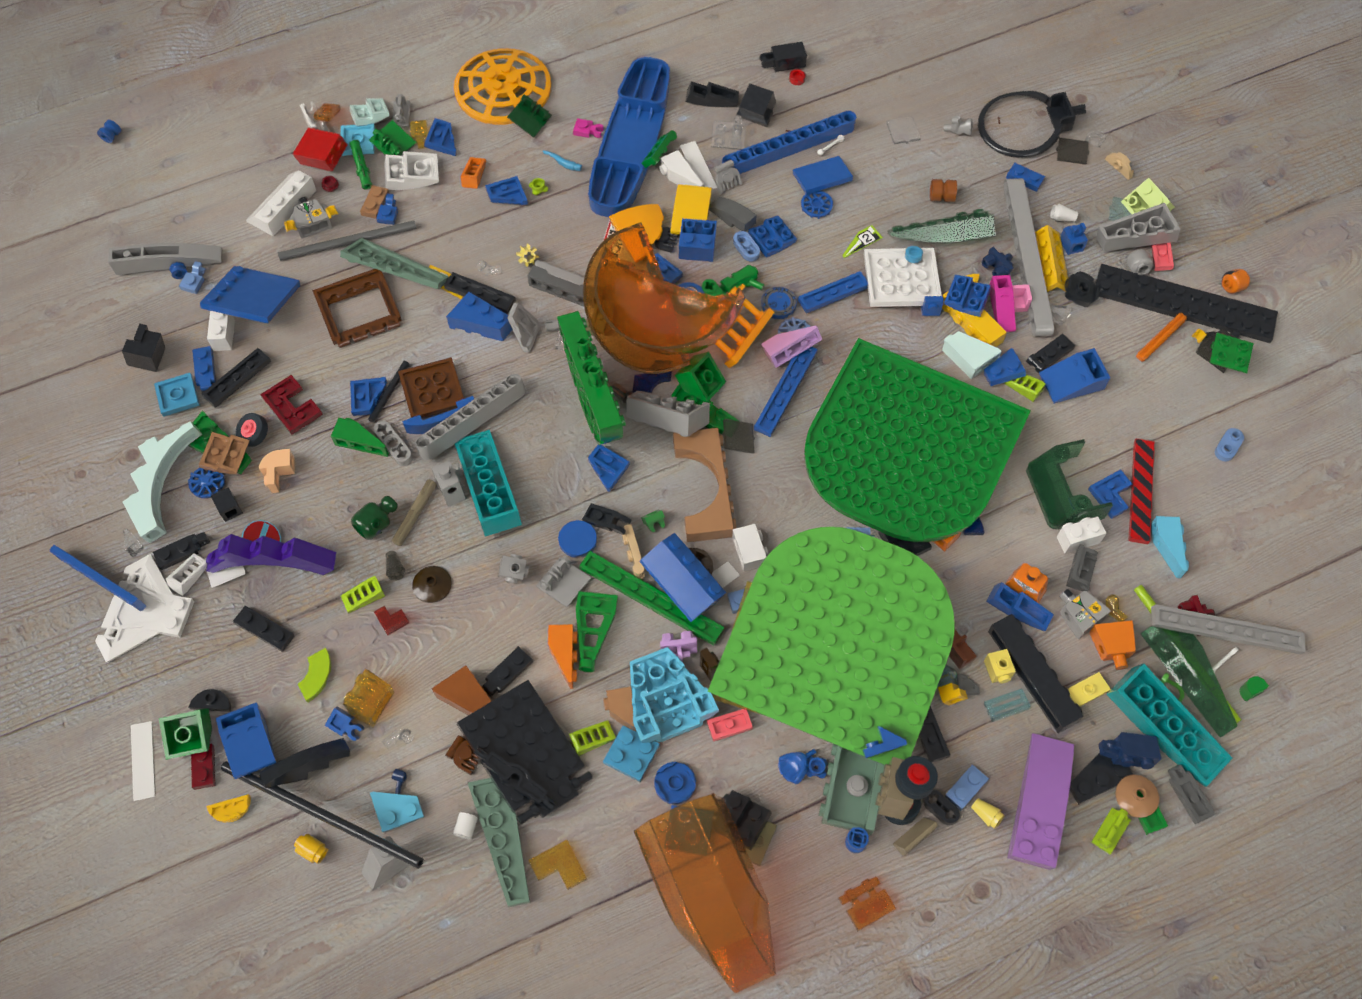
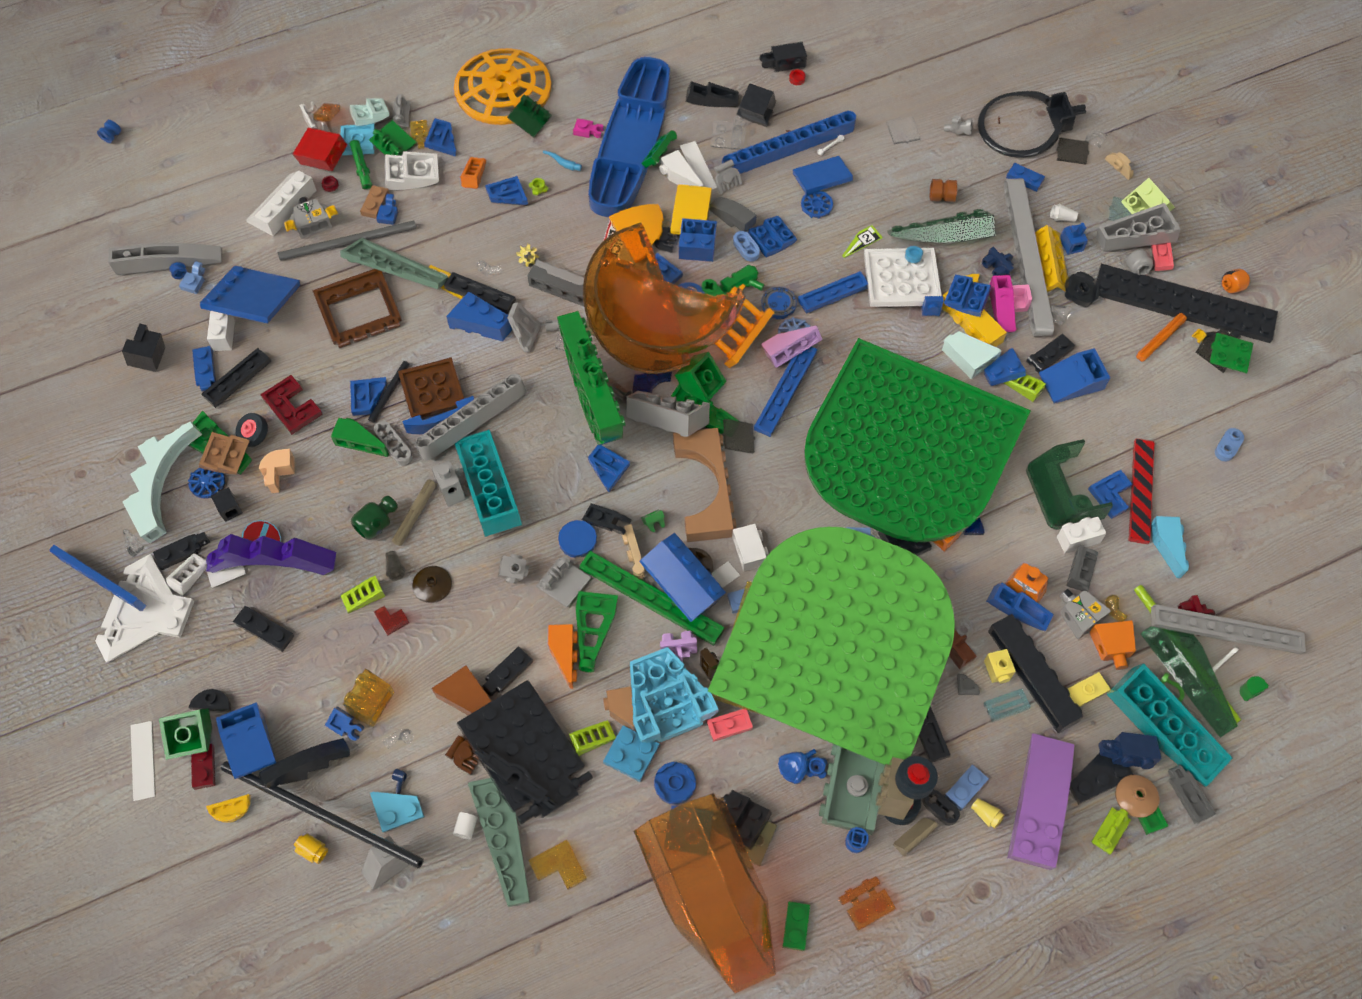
dark azure plate [154,373,200,417] -> none
lime tile [298,648,331,703] -> none
blue slope [862,726,907,759] -> none
yellow leg [938,665,968,706] -> none
none -> green plate [782,901,810,951]

